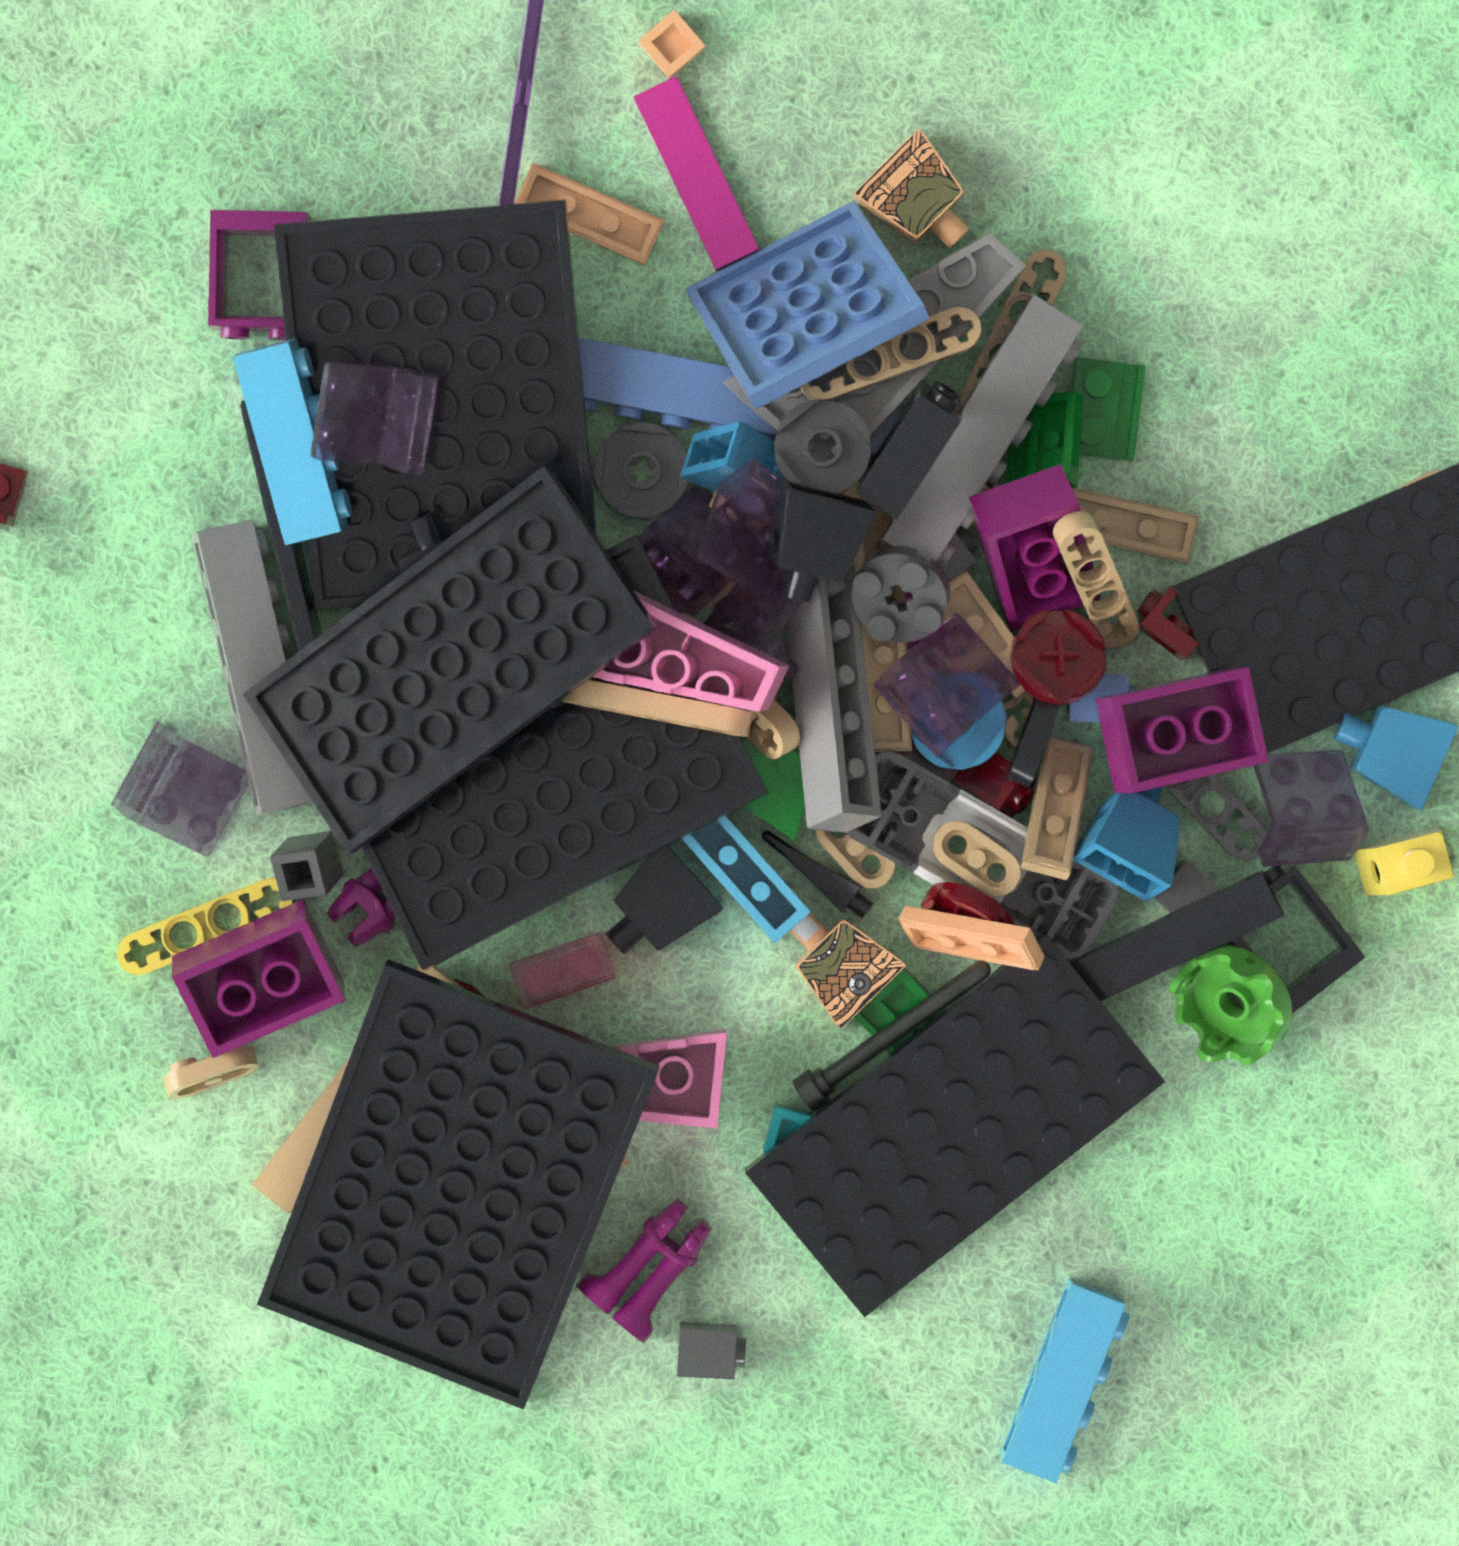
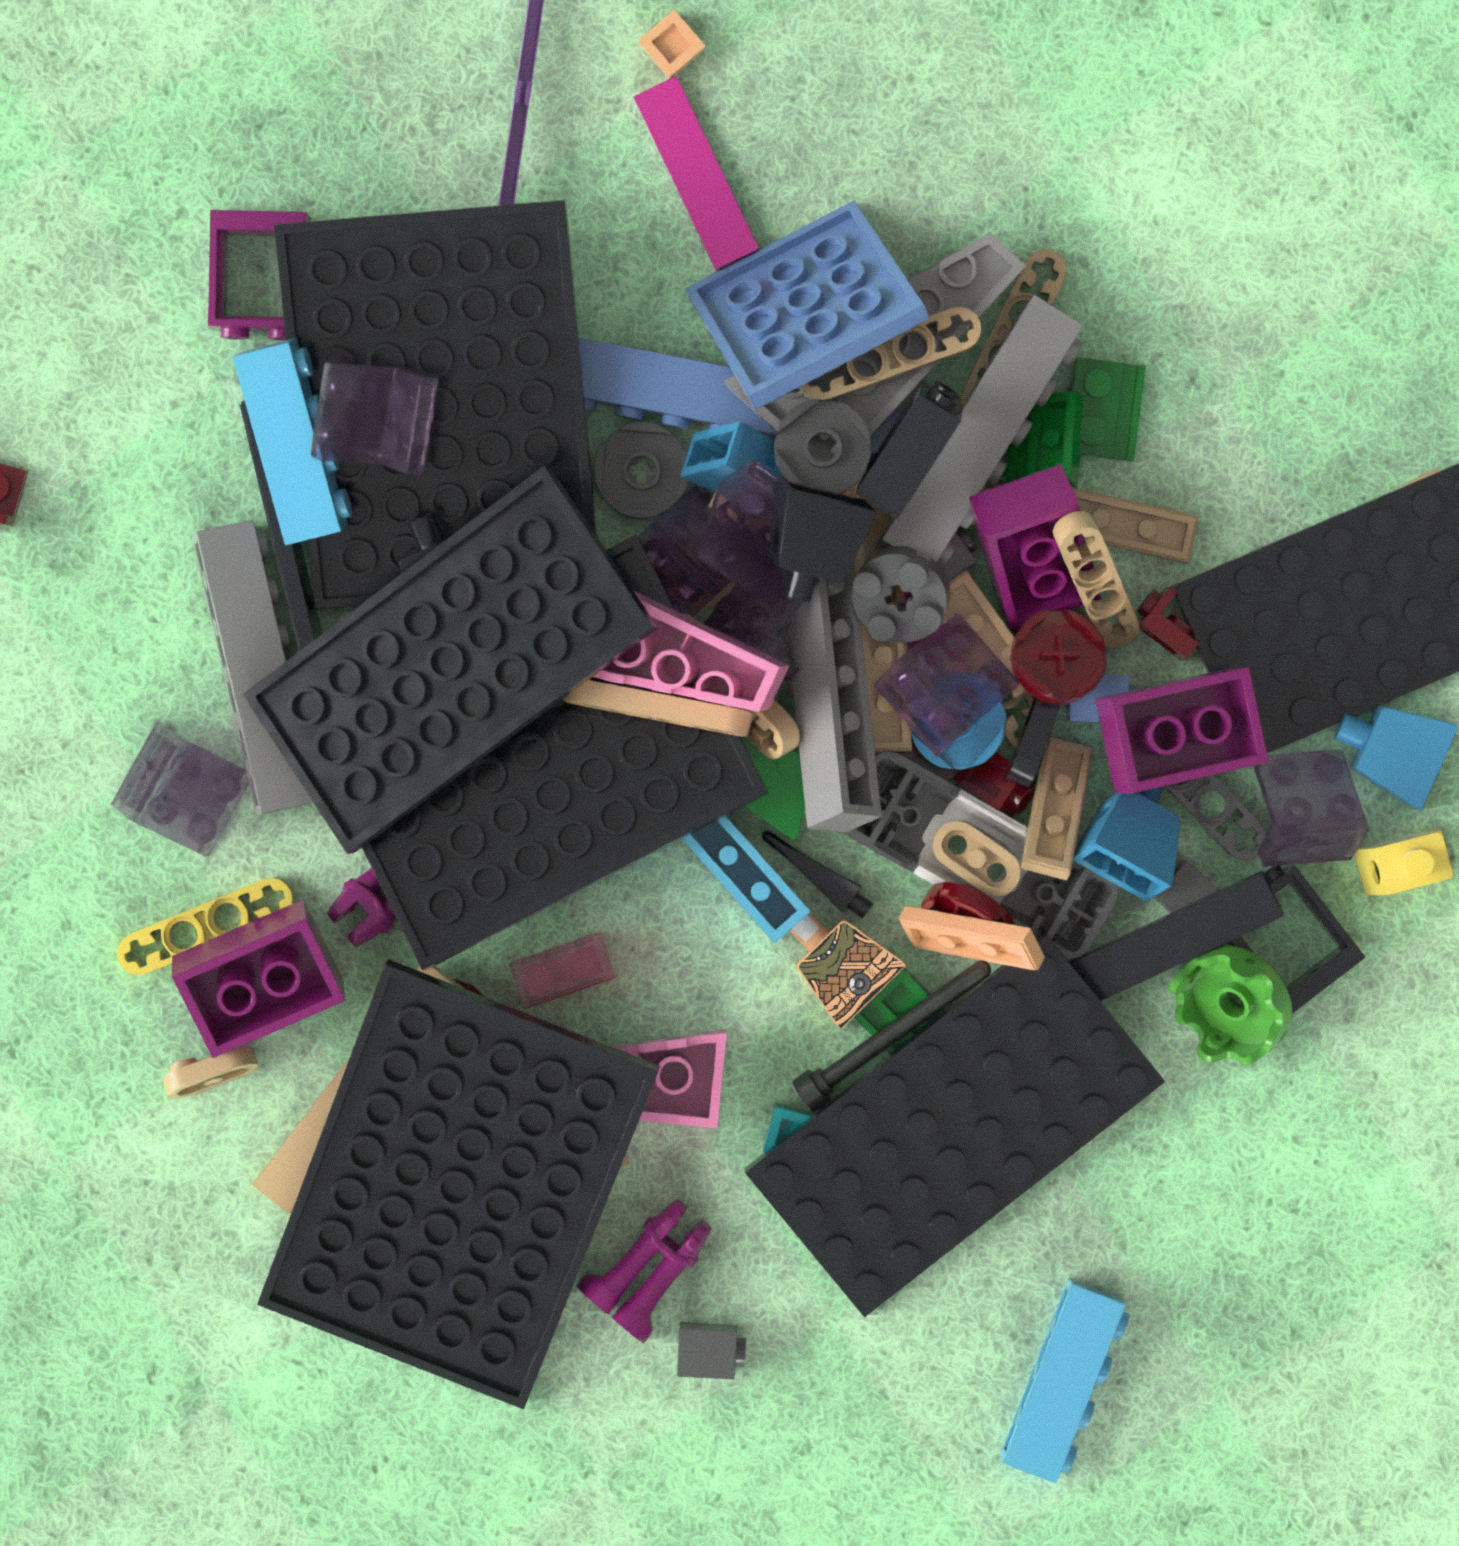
dark grey brick [270,831,344,901] -> none
light nougat tile [515,163,664,265] -> none
black torso [605,846,723,955] -> none
tan plate [815,829,895,889] -> none
torso [853,129,970,249] -> none

